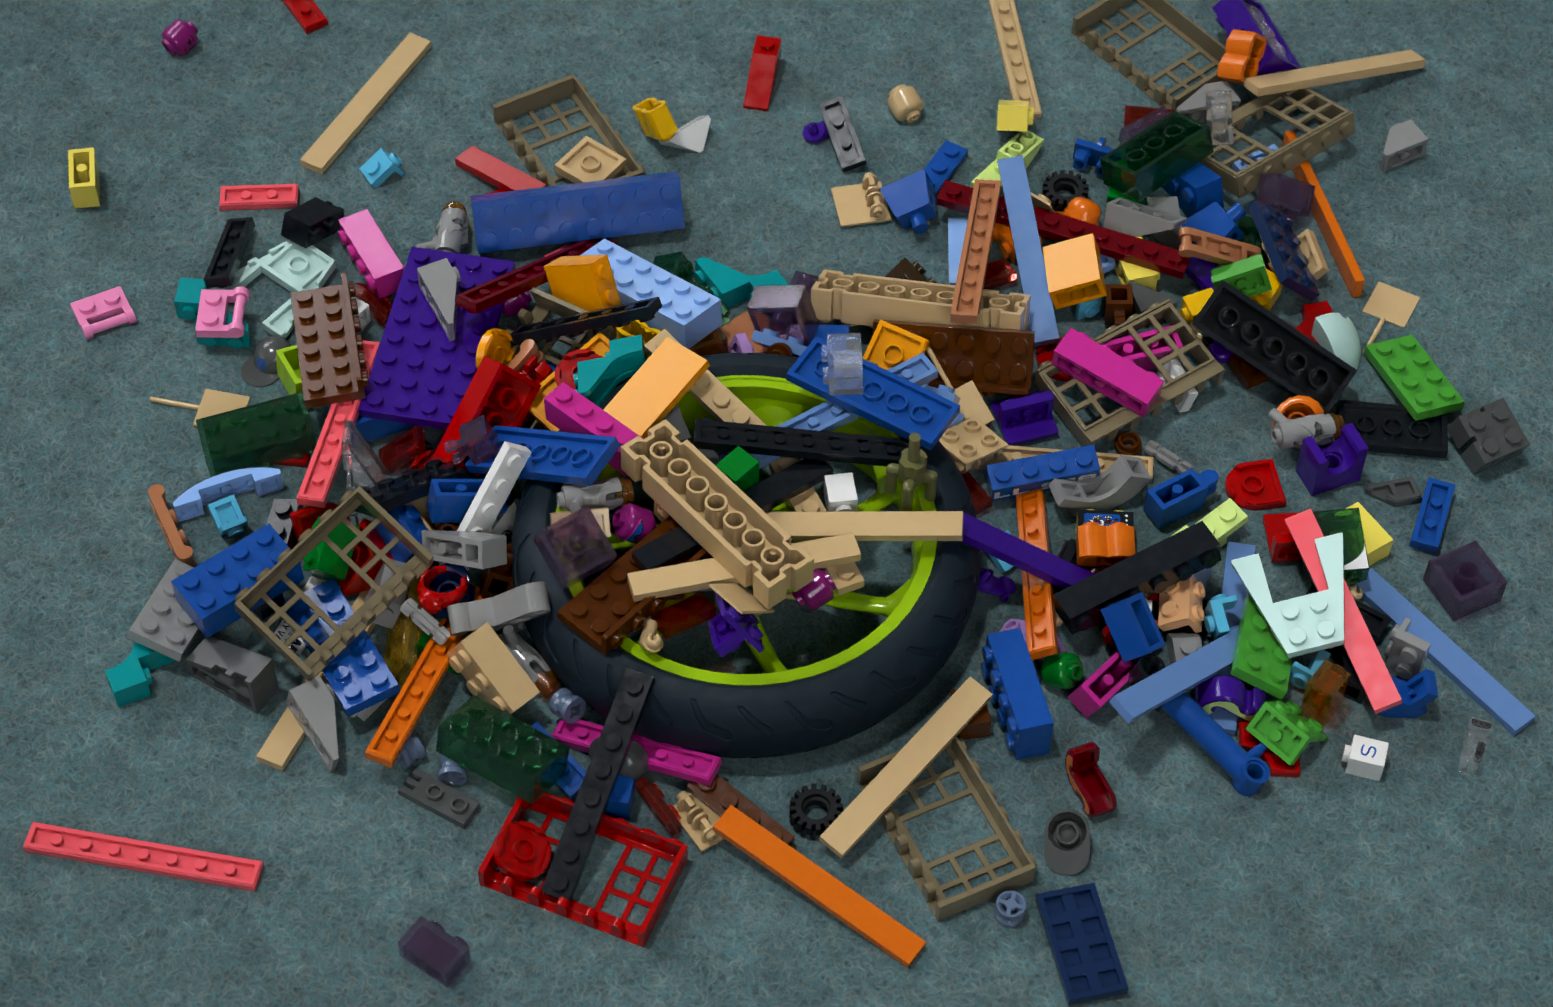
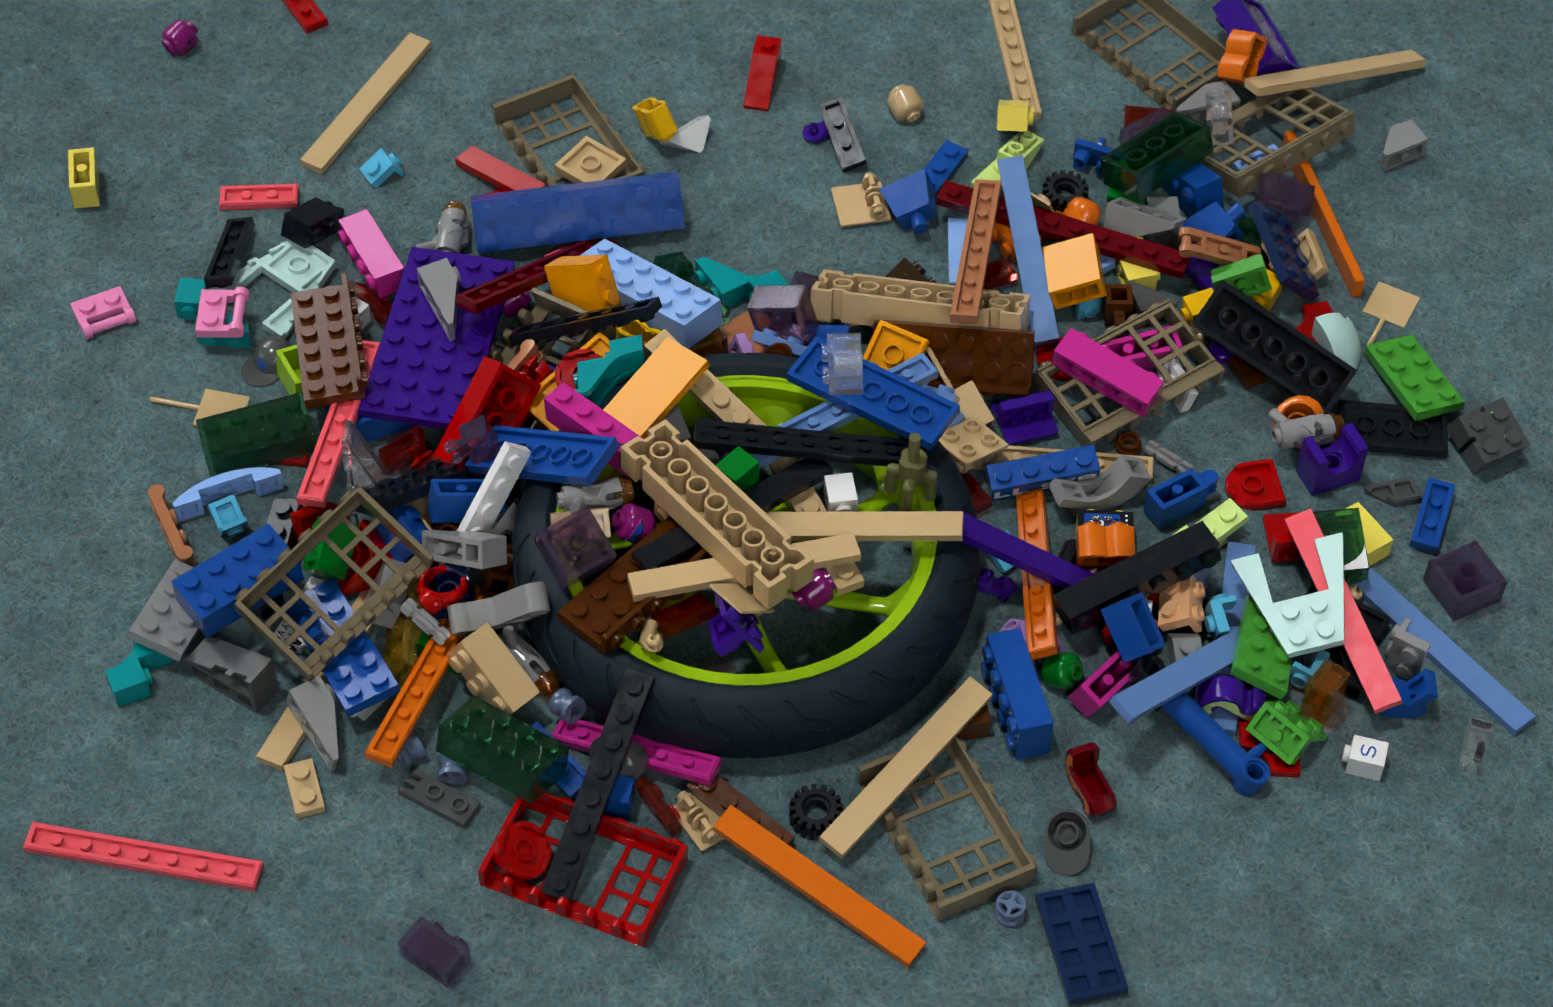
light orange tile [476,328,514,369] -> none
none -> tan plate [283,758,326,819]

